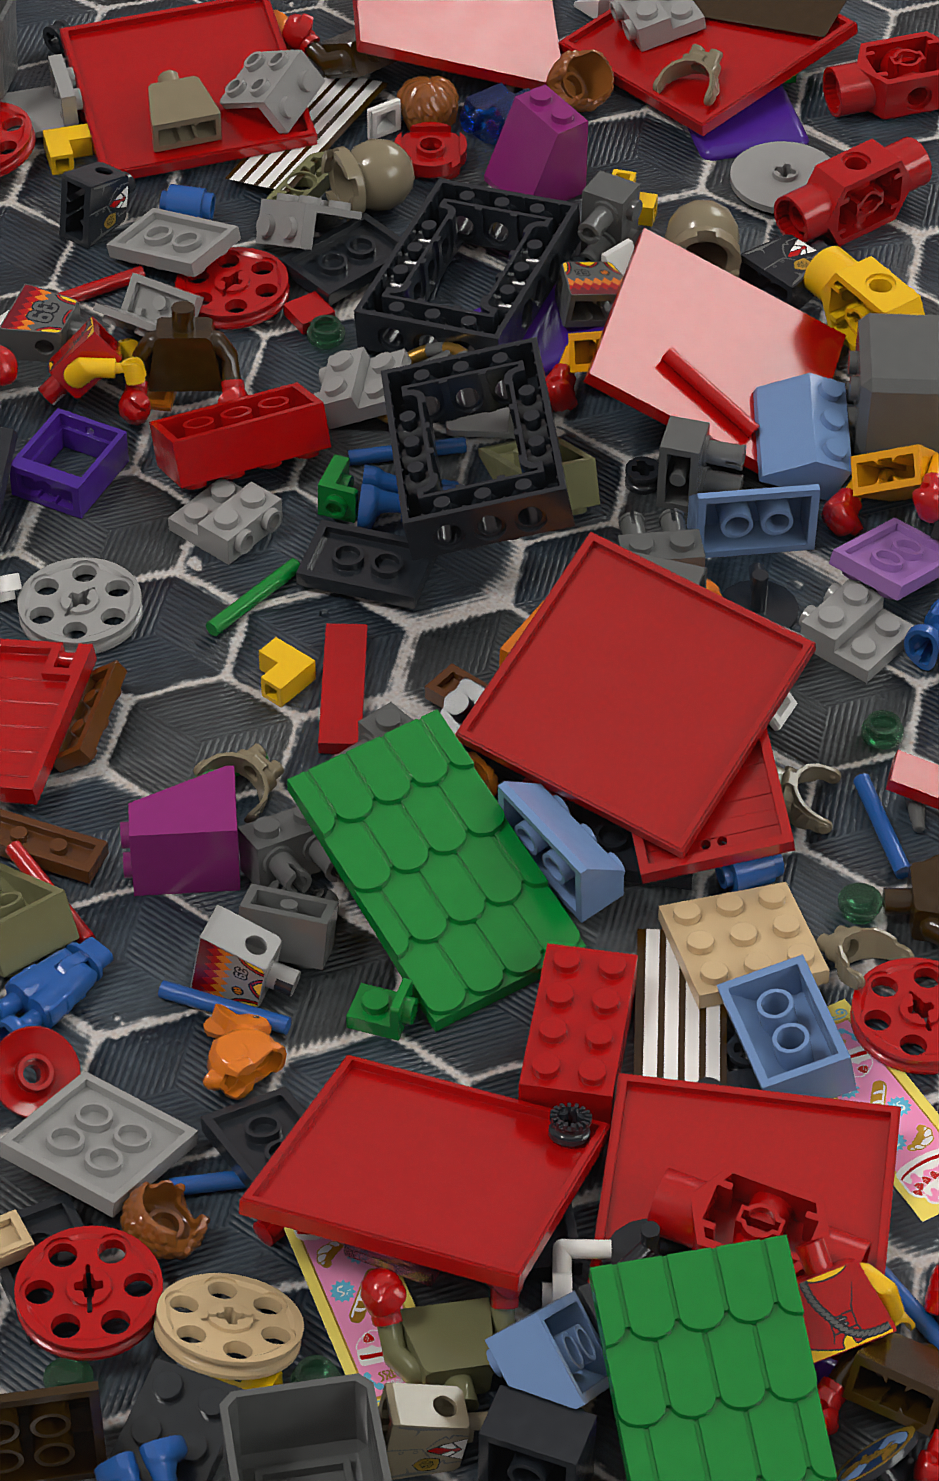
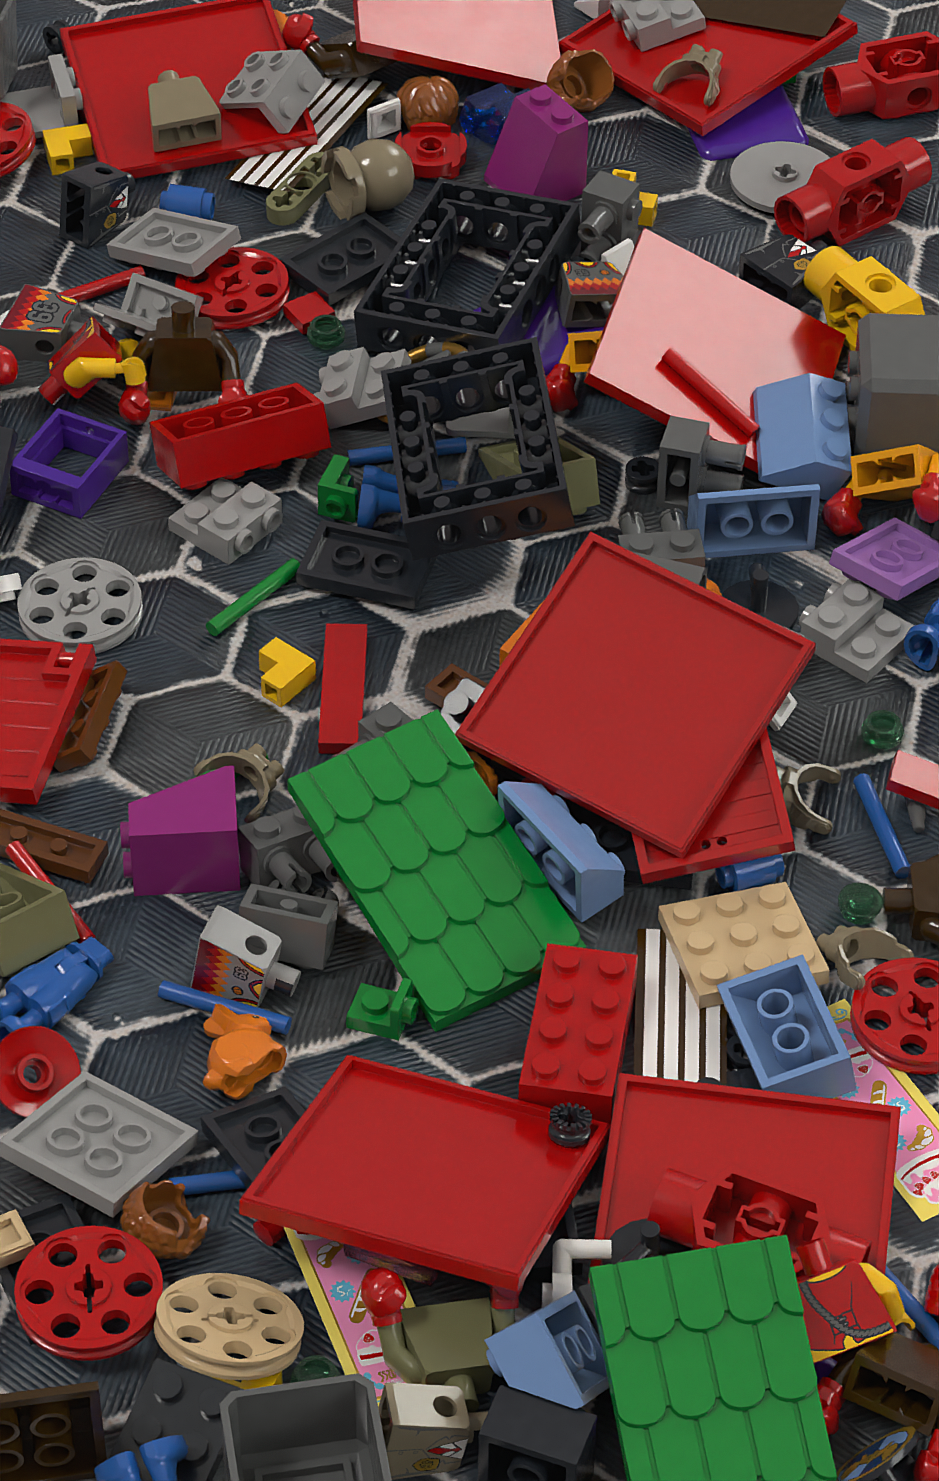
clear green plate [43,1357,94,1388] -> none
light grey bracket [256,193,362,250] -> none
dark tan tile [665,200,742,277] -> none

